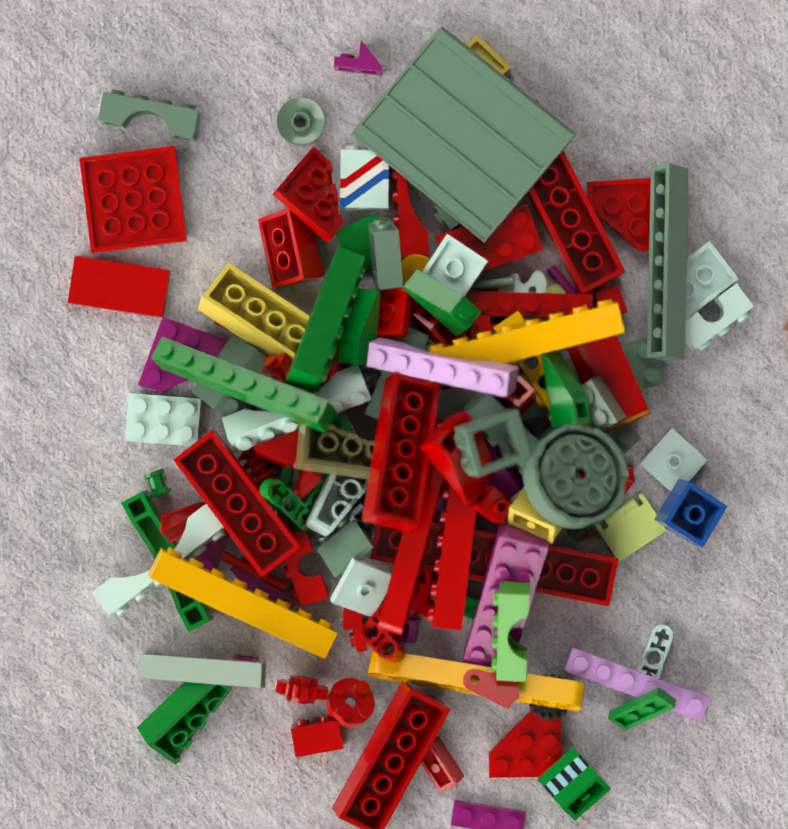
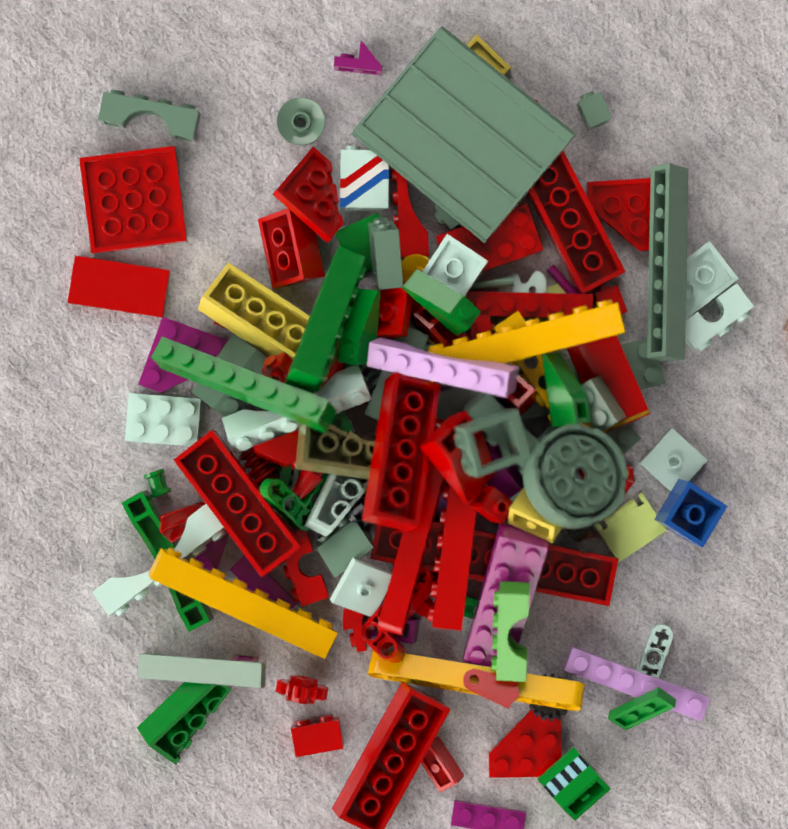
red bar [220,550,288,592] -> none
red plate [326,678,375,727] -> none
none -> sand green brick [576,91,612,131]

